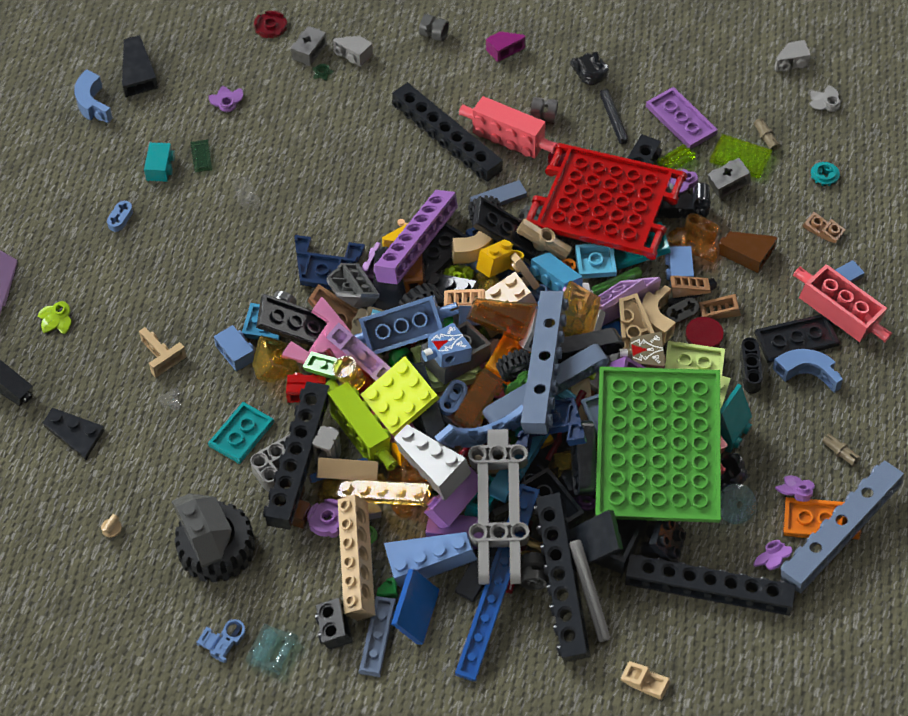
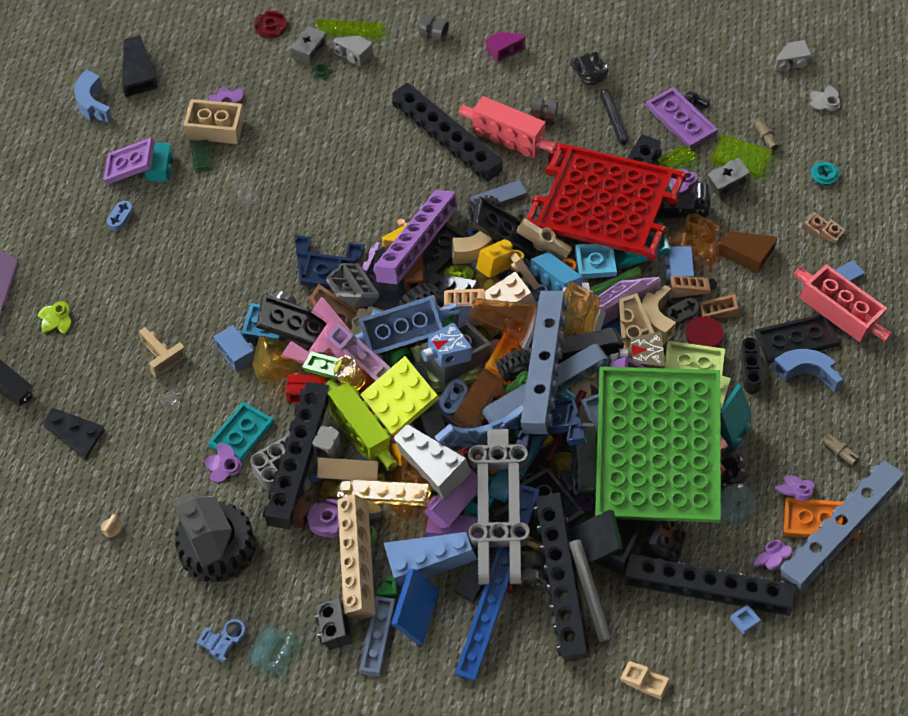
none -> medium lavender plate [103,138,155,185]
none -> tan brick [183,99,244,144]
none -> medium lavender plate [204,443,242,482]
none -> clear neon green tile [315,18,384,39]
none -> black arm [685,91,710,108]
none -> medium blue plate [730,605,761,635]

